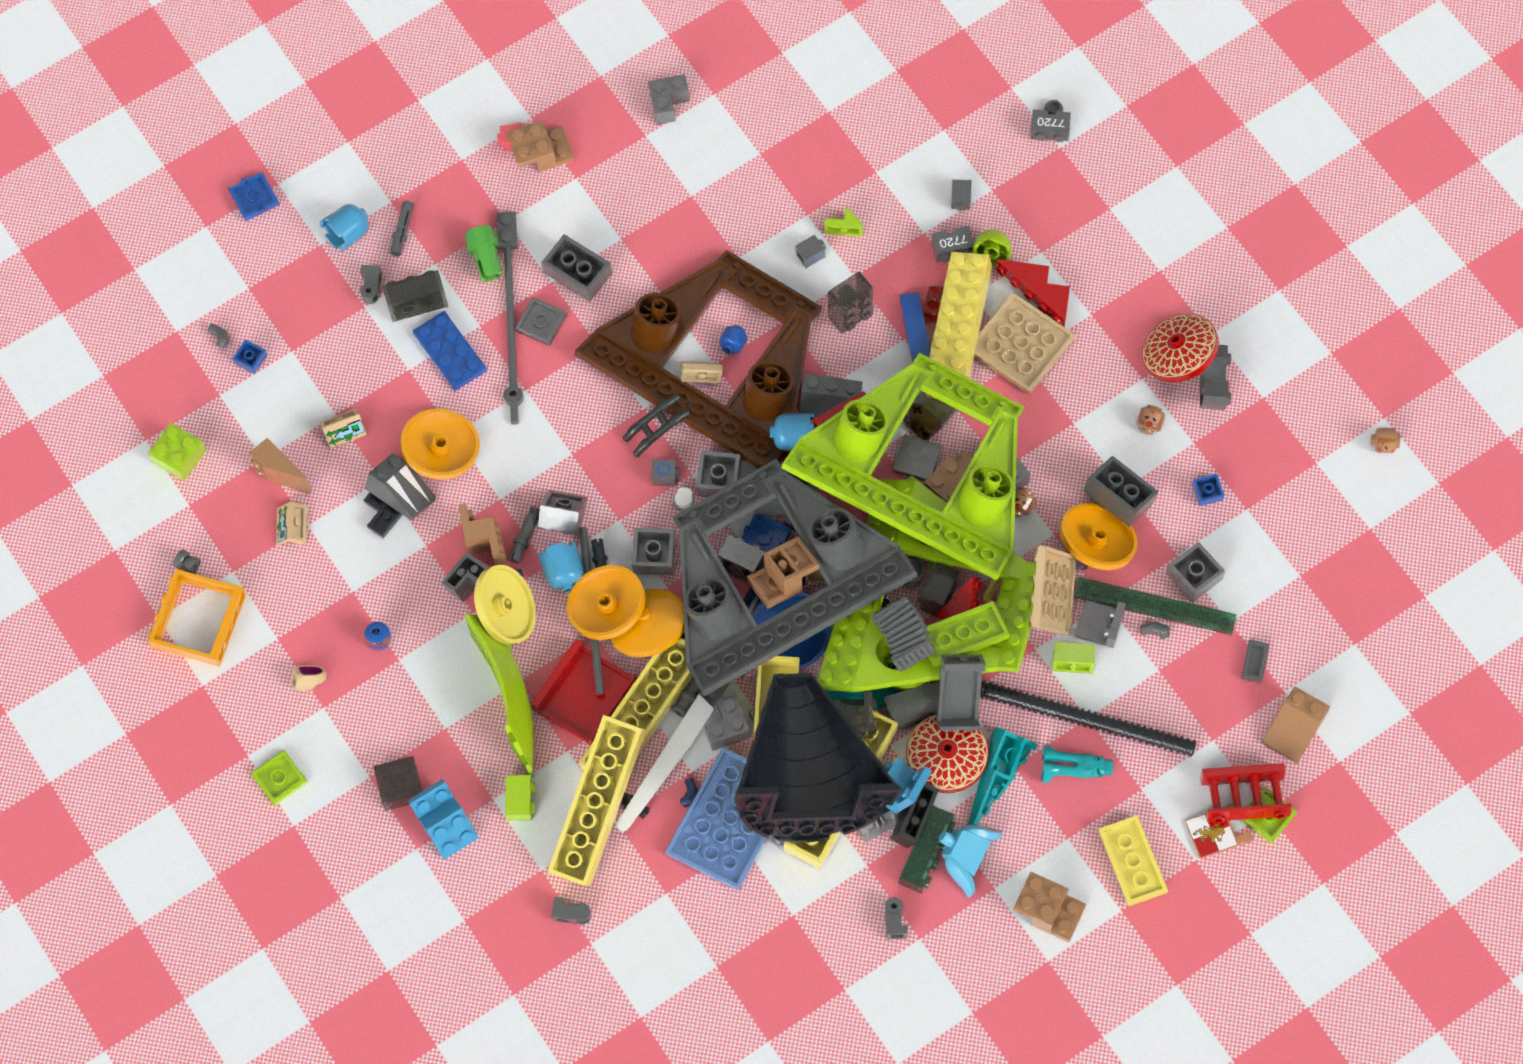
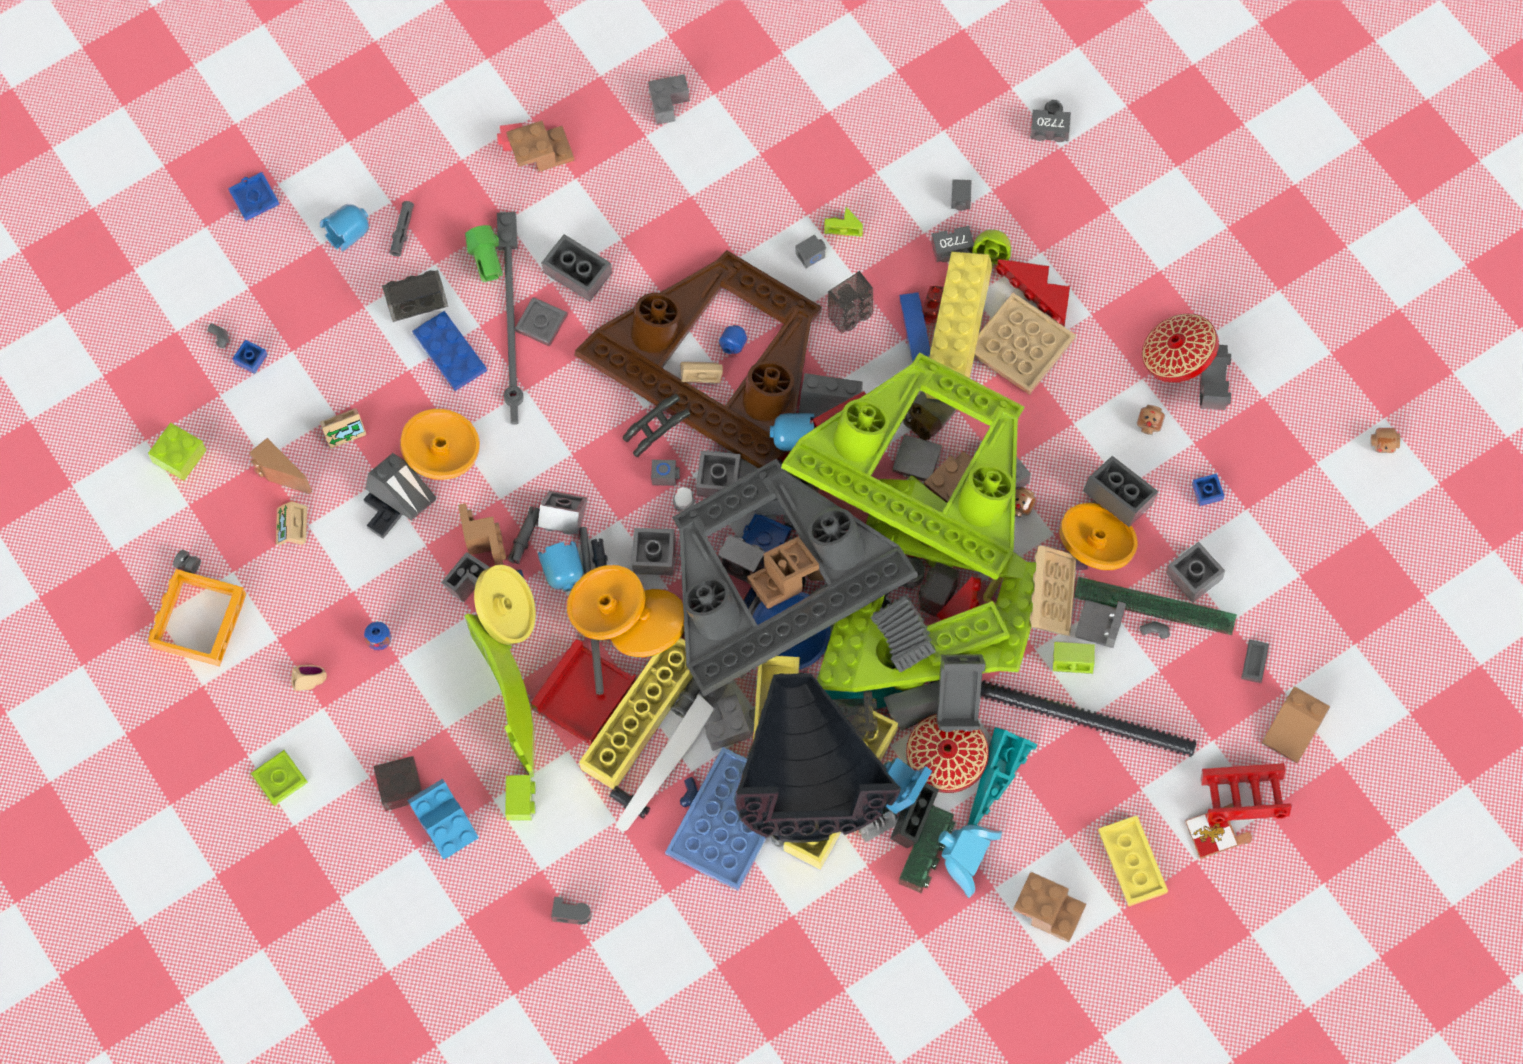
dark grey leg [360,265,383,304] -> none
light yellow brick [548,715,646,886] -> none
dark grey leg [885,897,908,940] -> none
teal piece [1041,745,1113,783] -> none
lime tile [1241,786,1298,844] -> none

